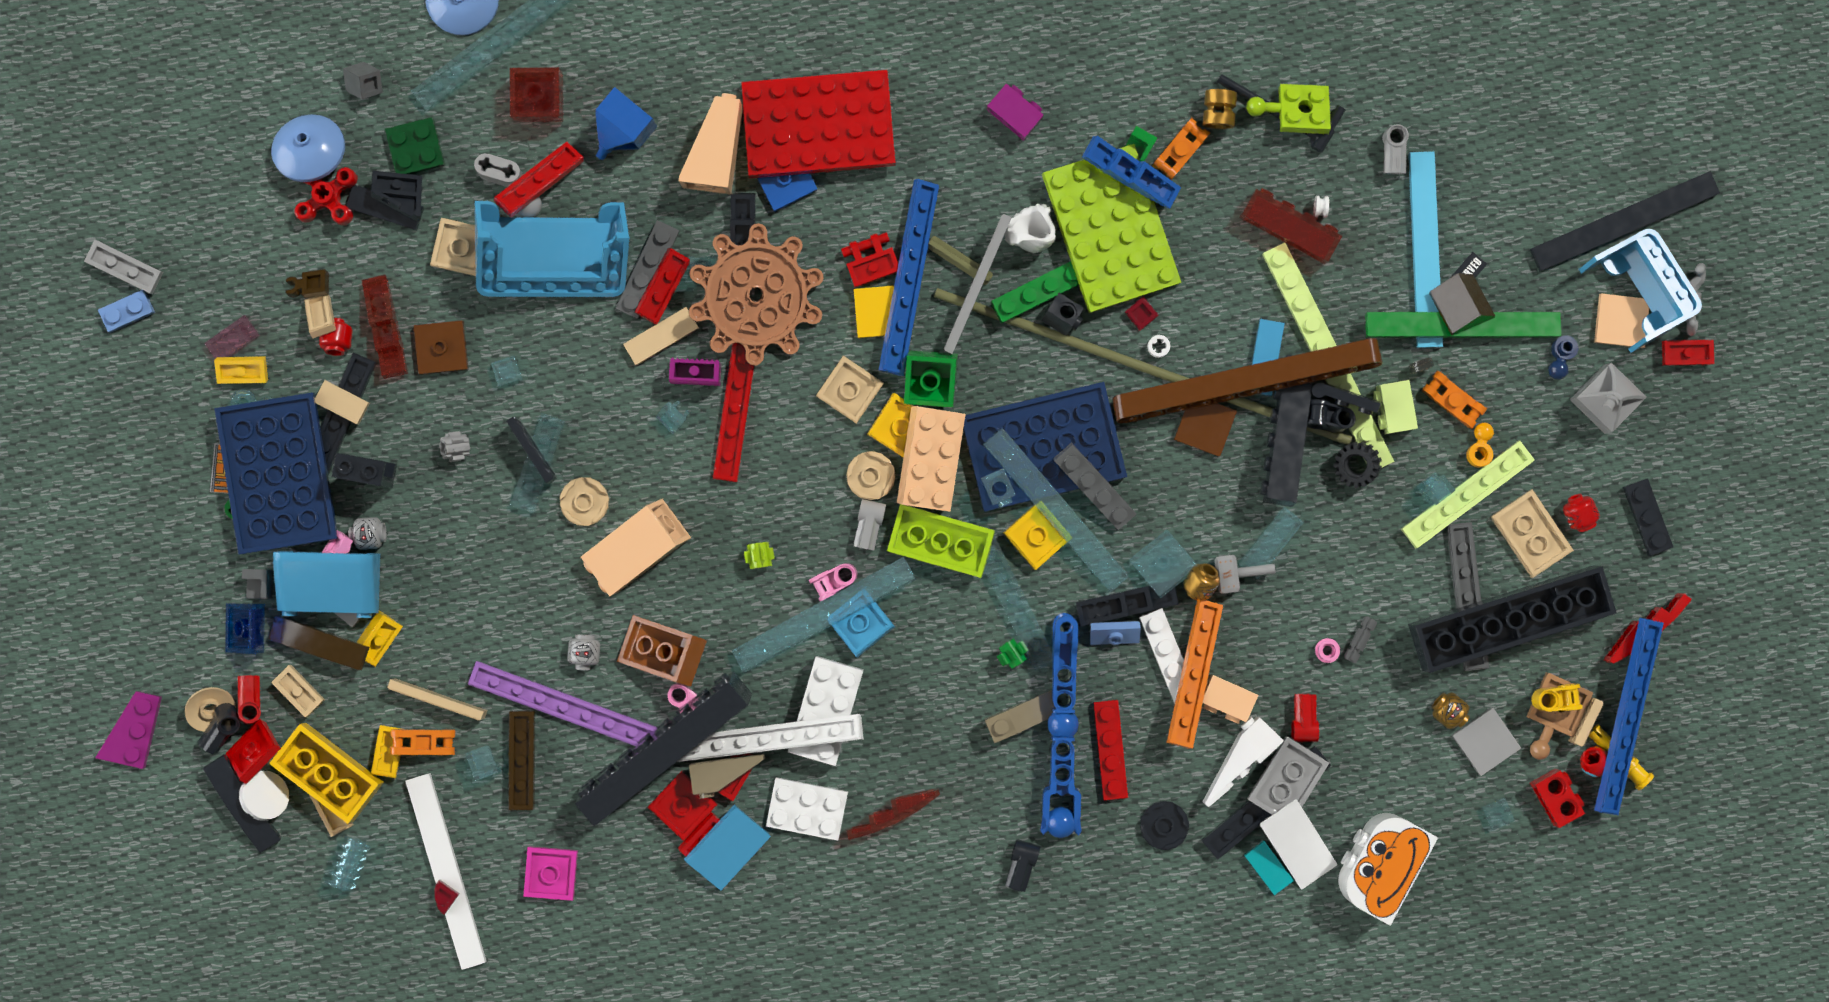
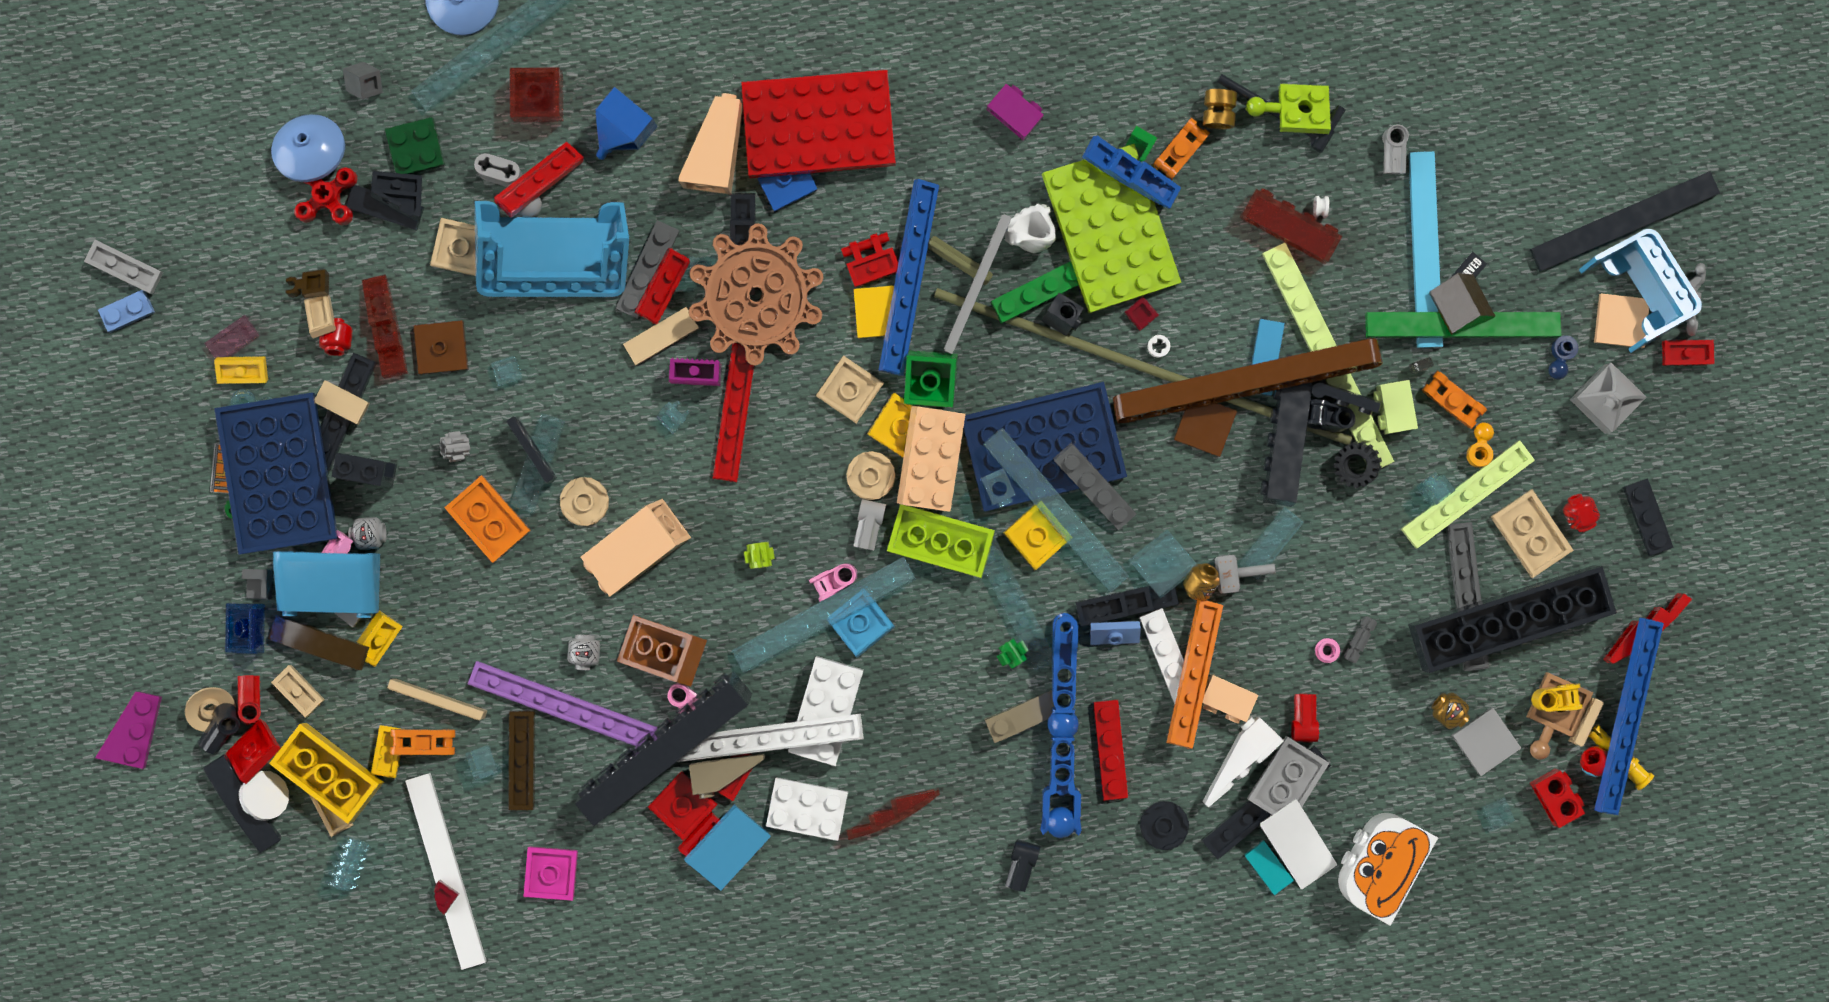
none -> orange plate [444,475,531,563]

